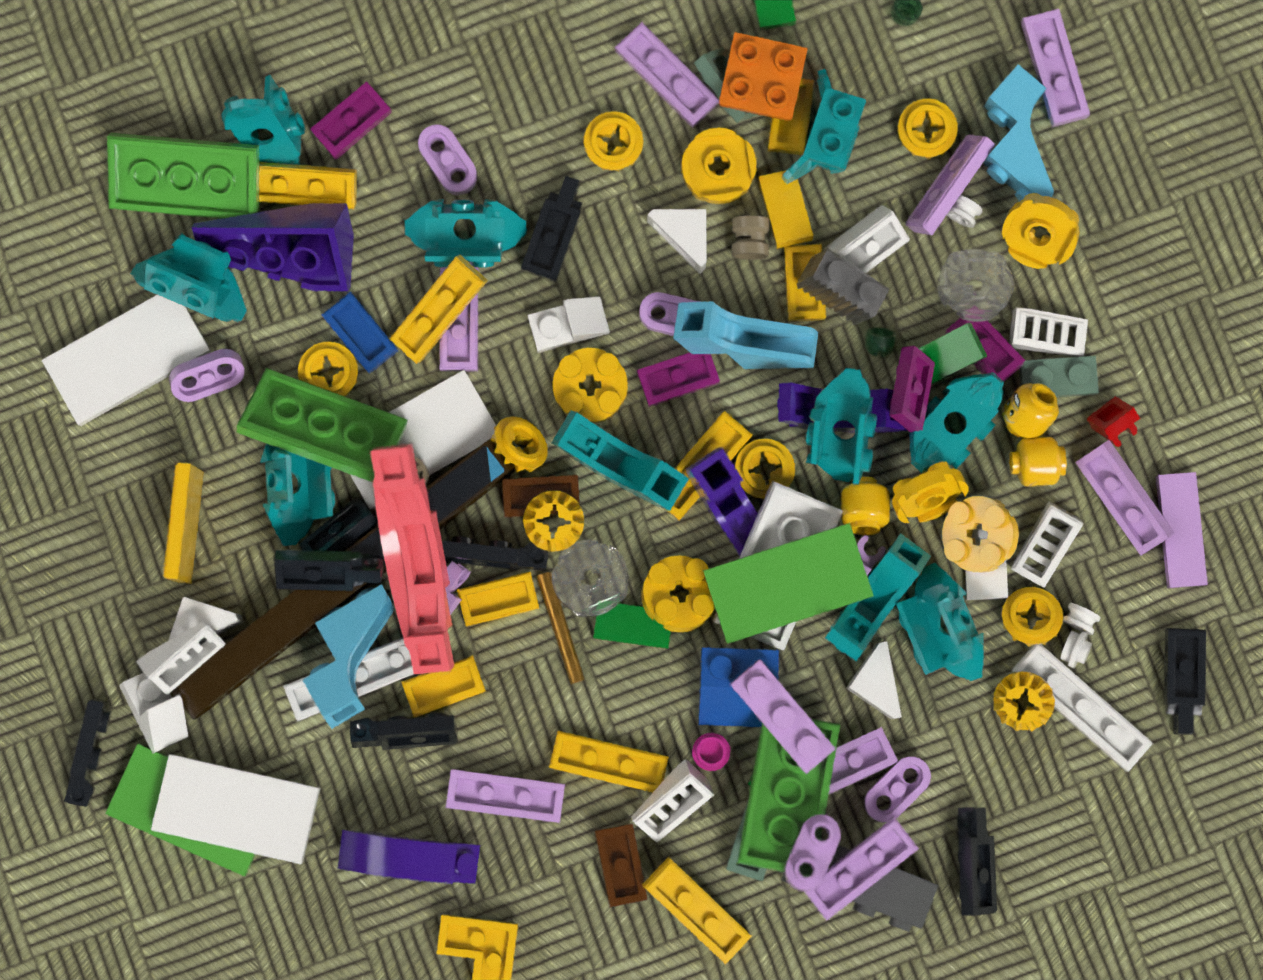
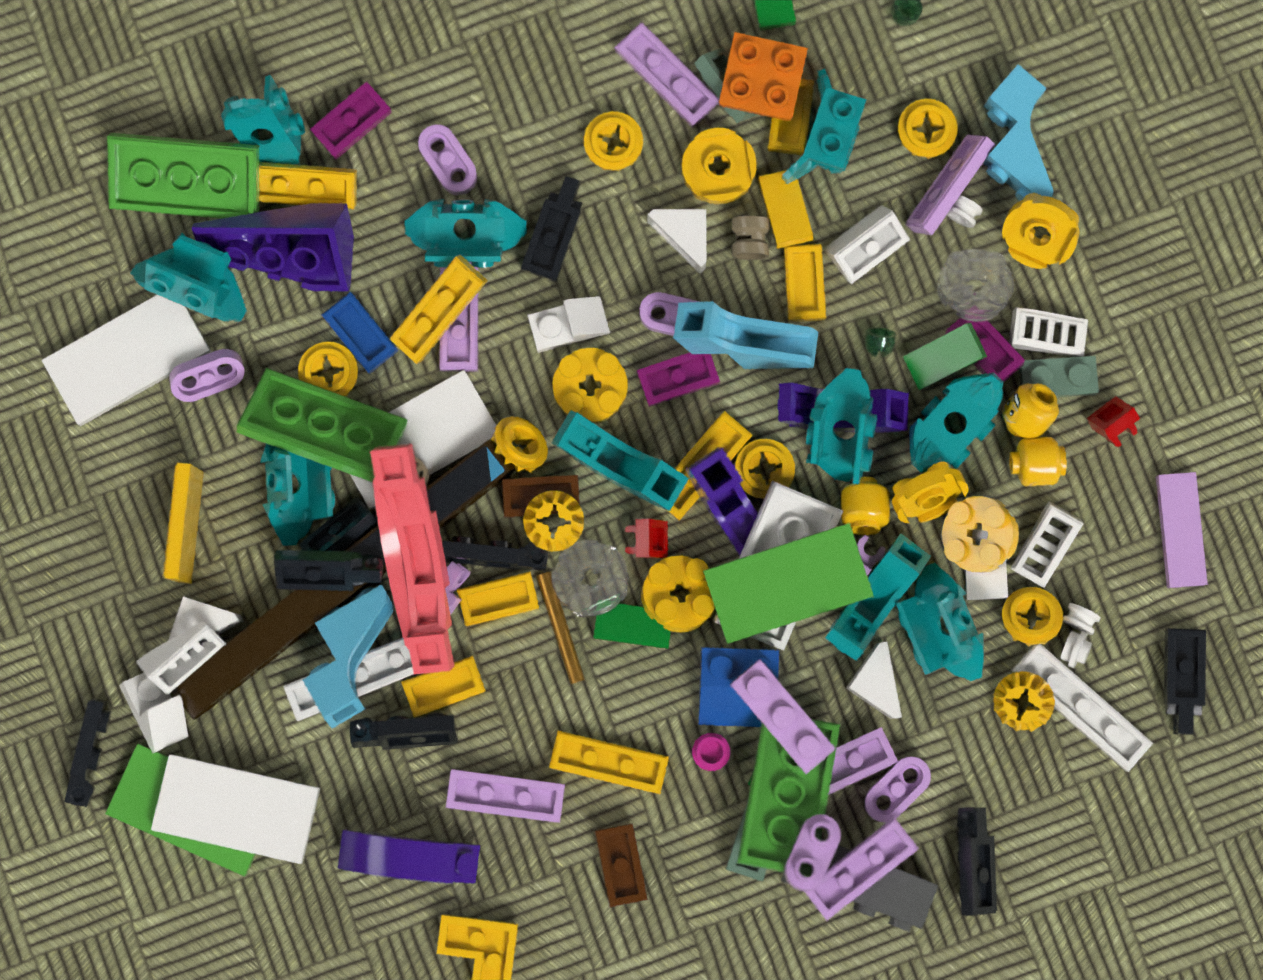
white slope [631,759,714,842] -> none
yellow tile [642,857,752,964] -> none
flat silver brick [797,248,889,325] -> none
magenta plate [889,345,935,432] -> none
lavender plate [1021,9,1090,127] -> none
lavender plate [1075,440,1175,556] -> none
none -> red tile [625,518,668,559]

